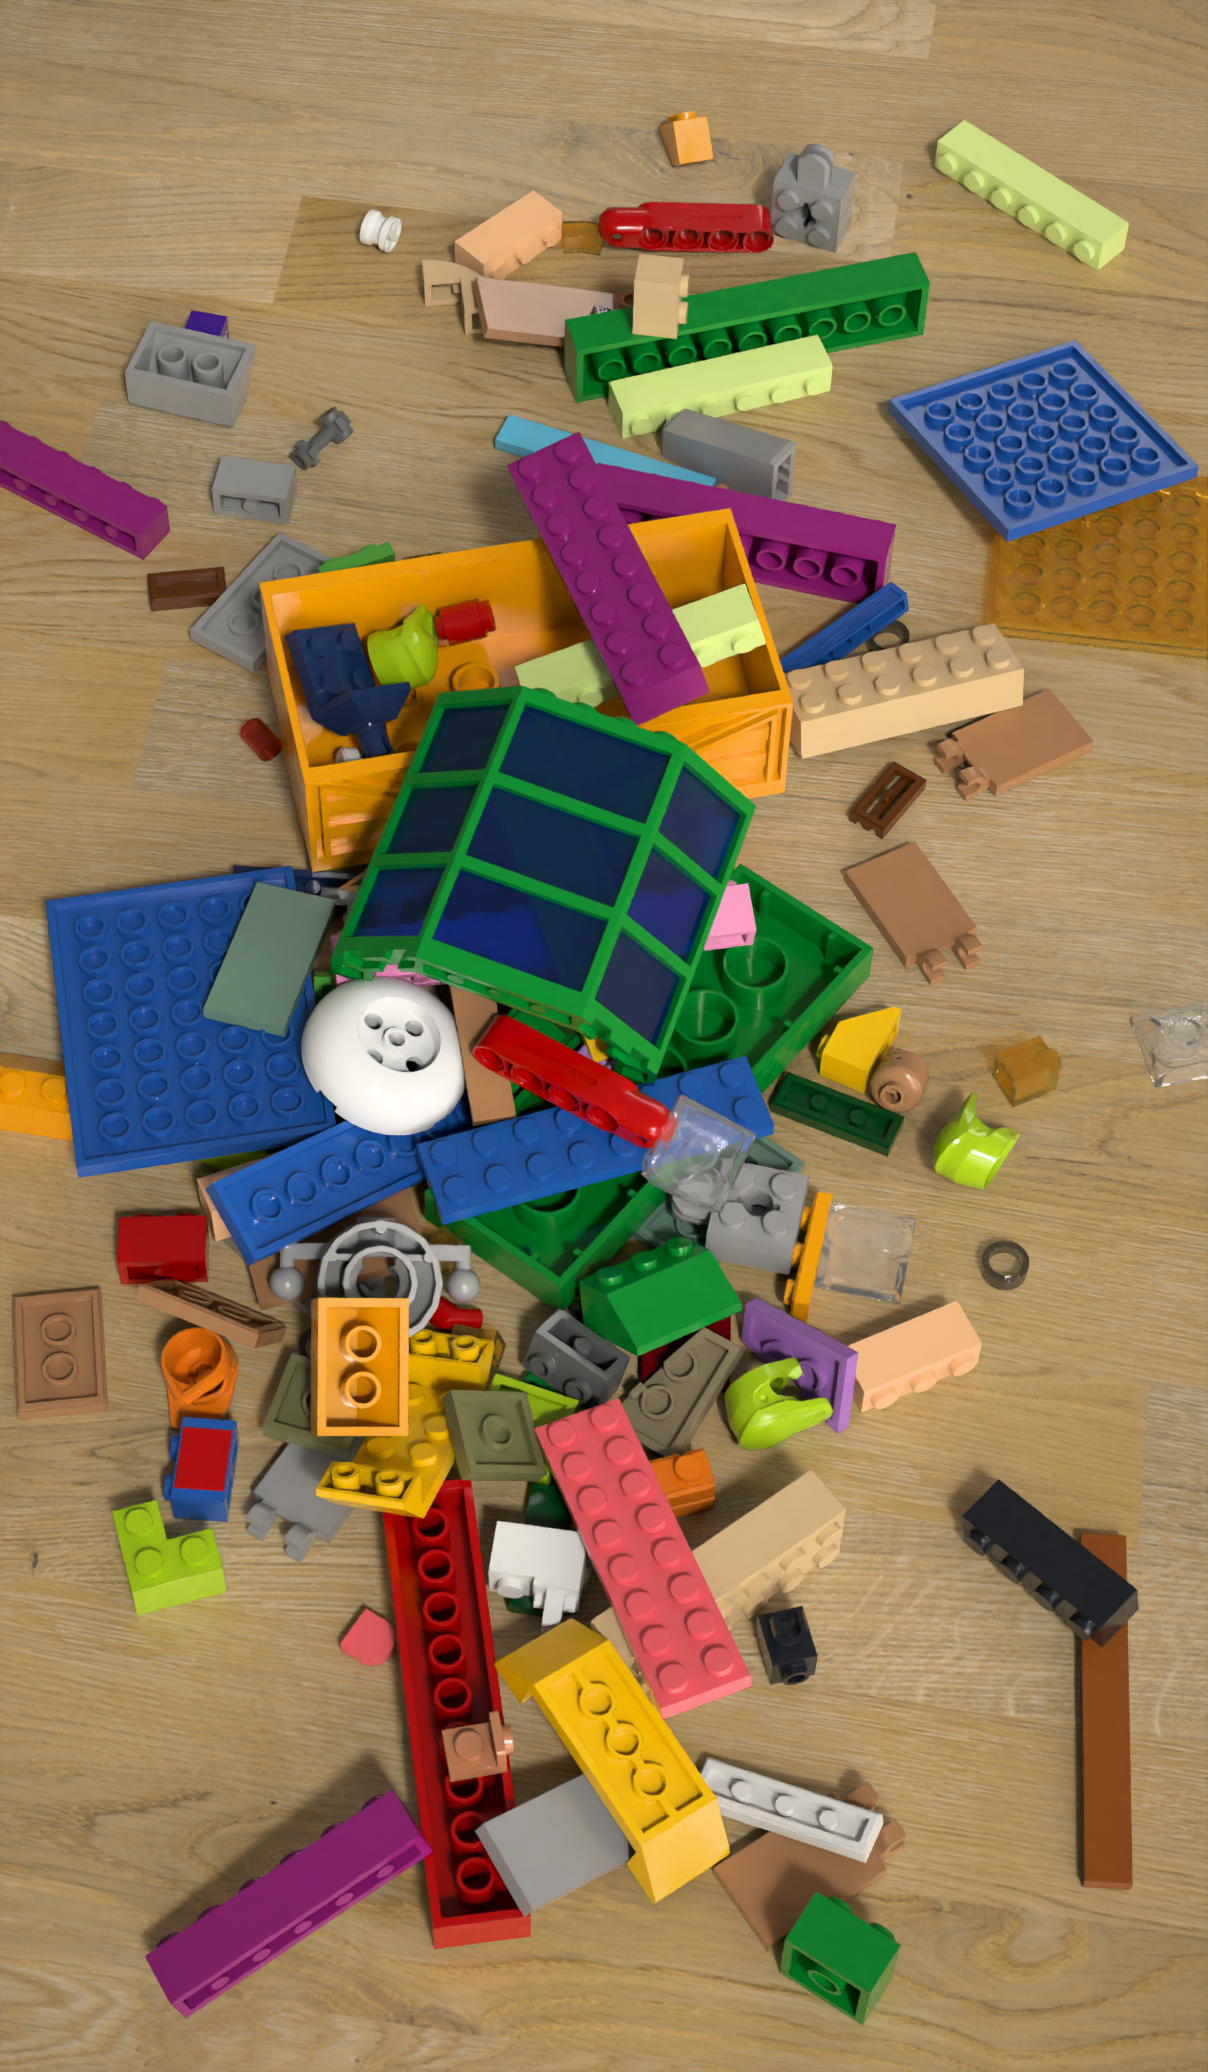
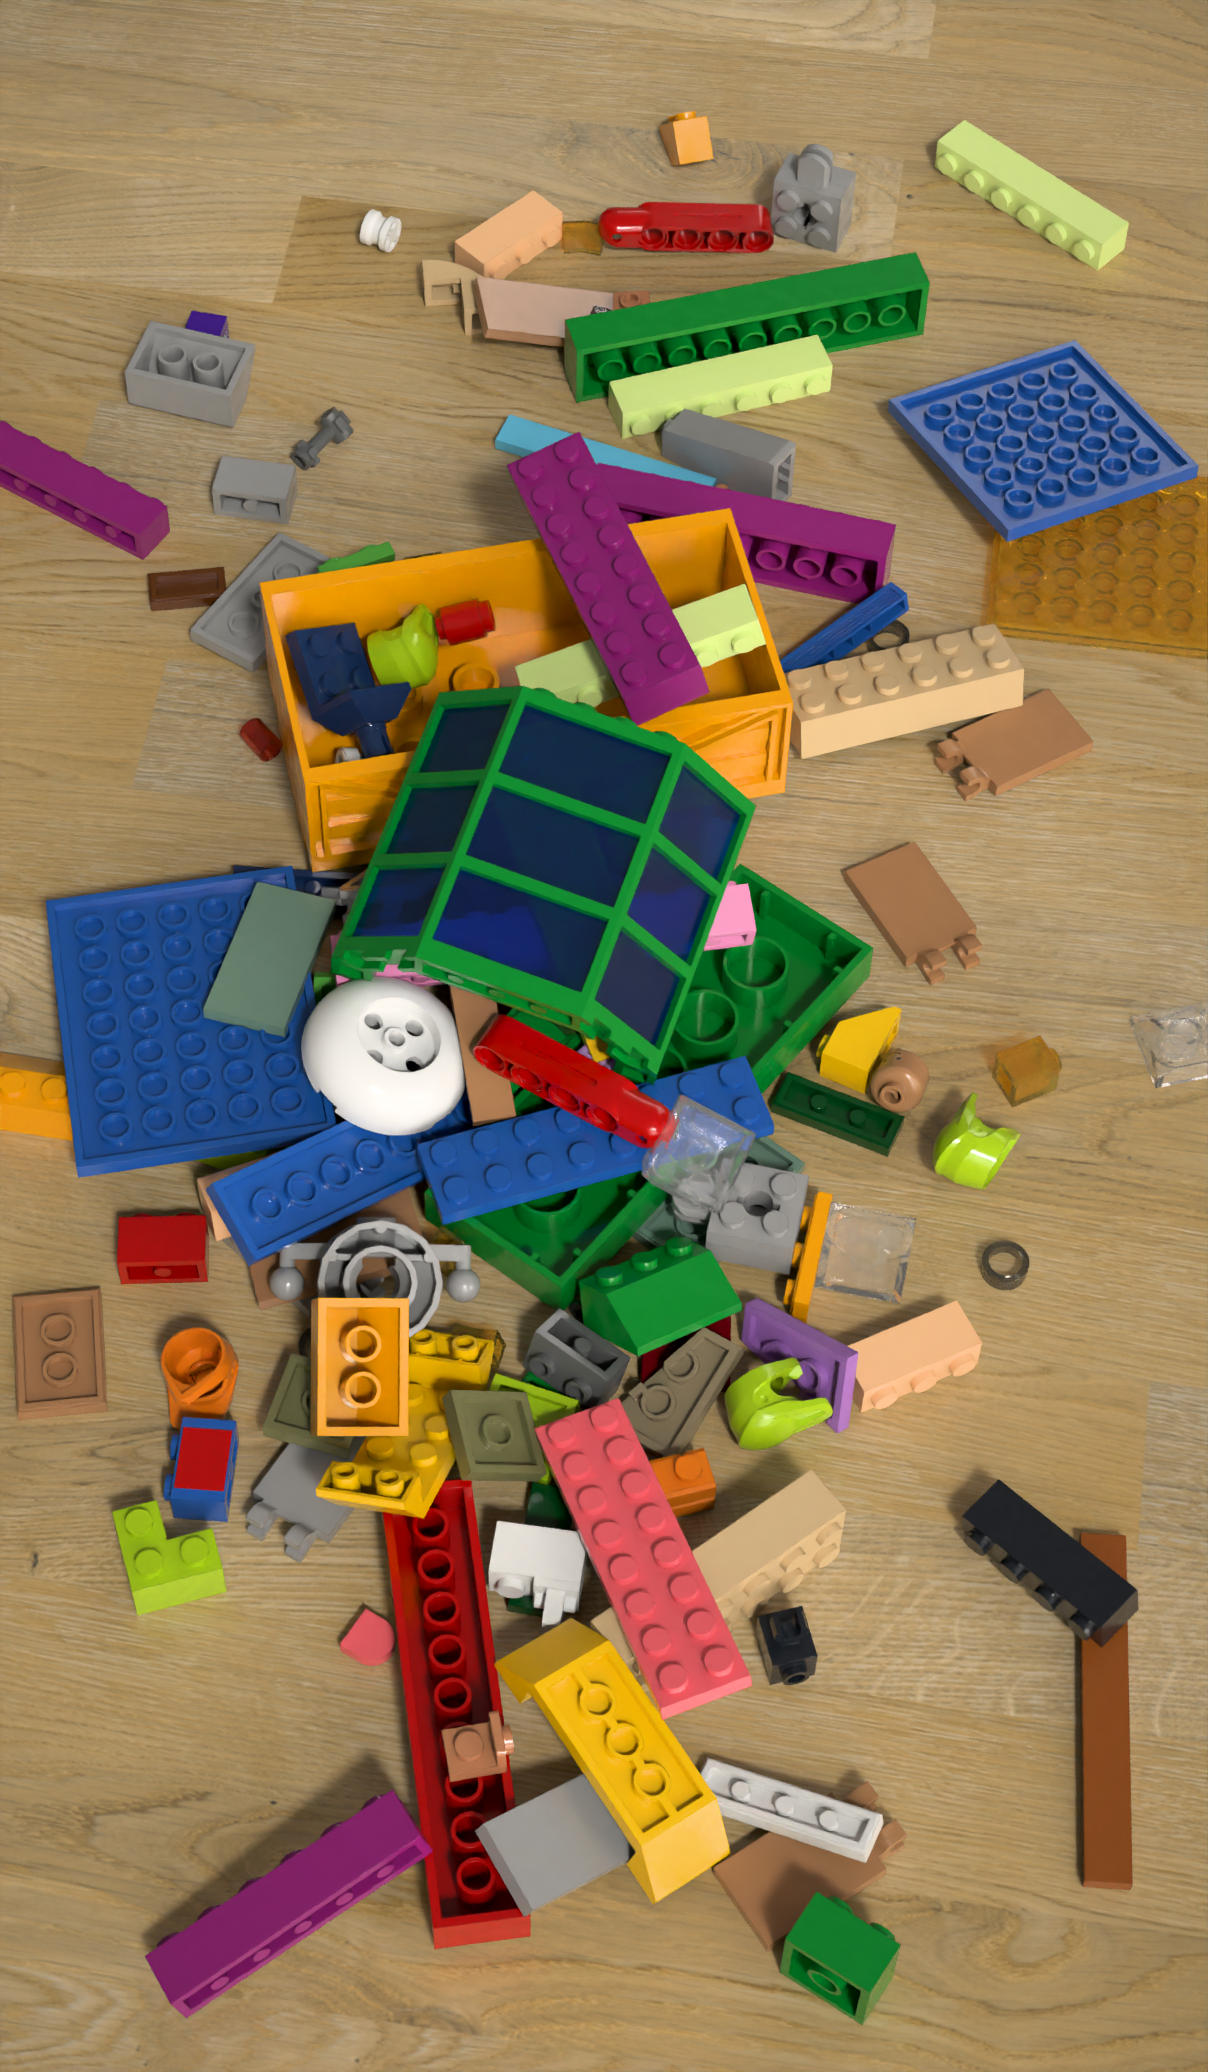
medium nougat tile [135,1278,287,1349] -> none
red arm [428,1296,483,1330] -> none
tan brick [632,253,690,339] -> none
reddish brown tile [849,761,927,839] -> none

